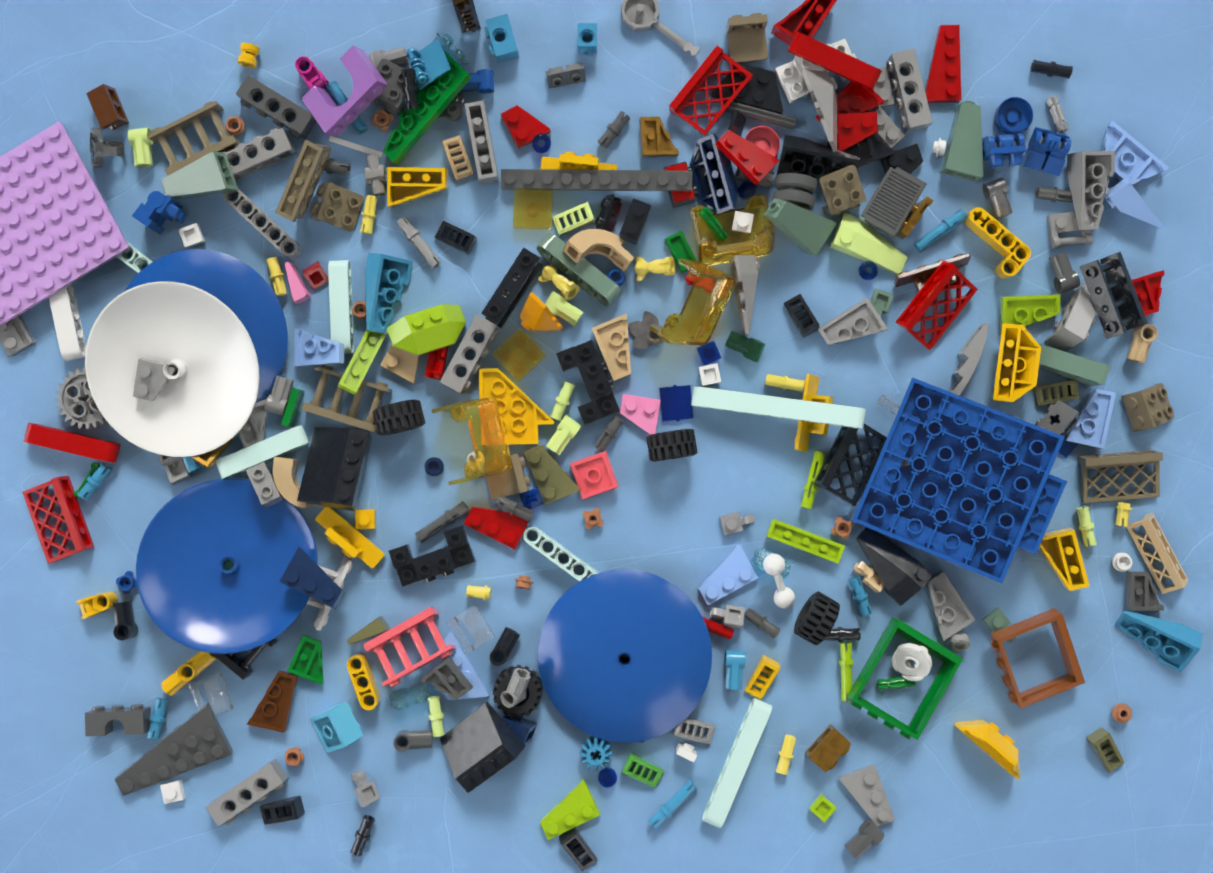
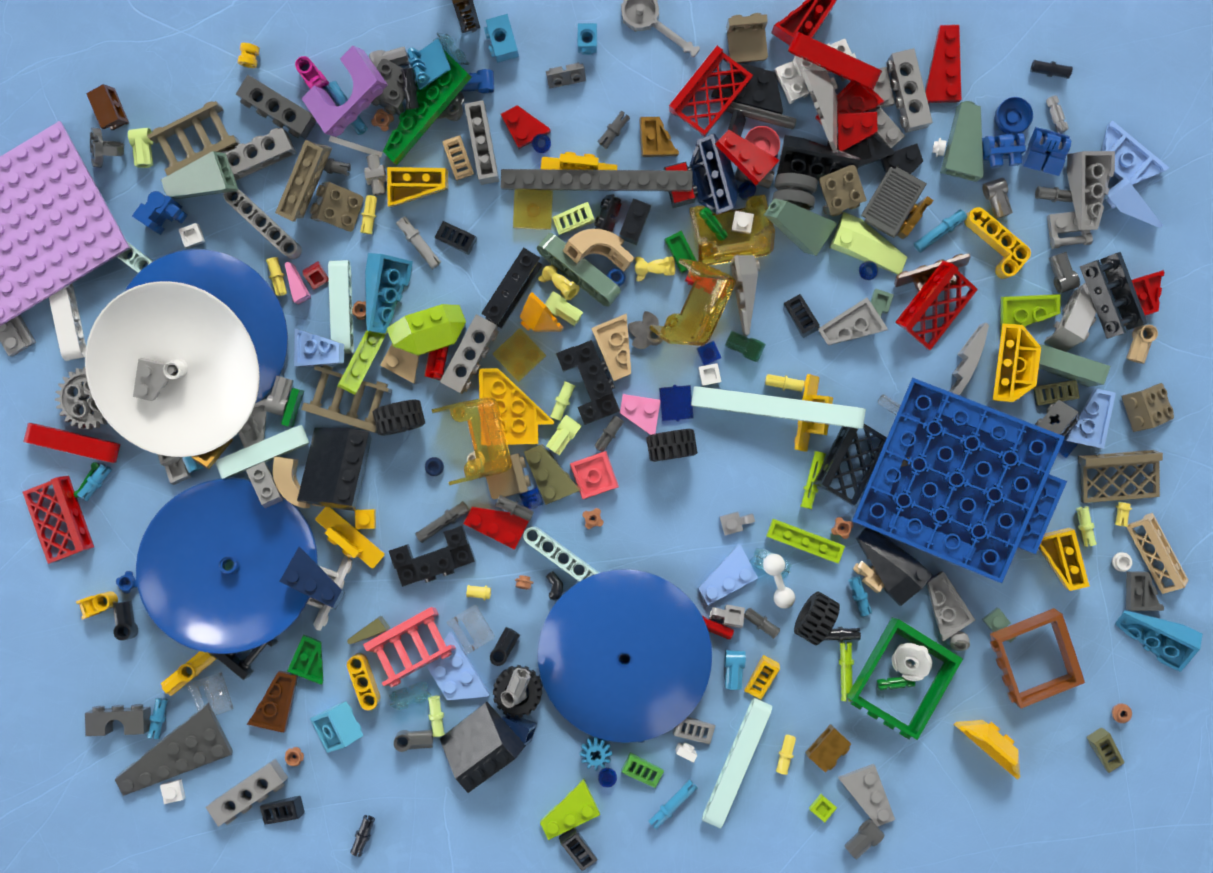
nougat plate [225,116,245,136] -> none
light grey plate [351,770,380,807] -> none
dark grey wing [420,656,473,700] -> none
none -> black arm [546,571,563,601]

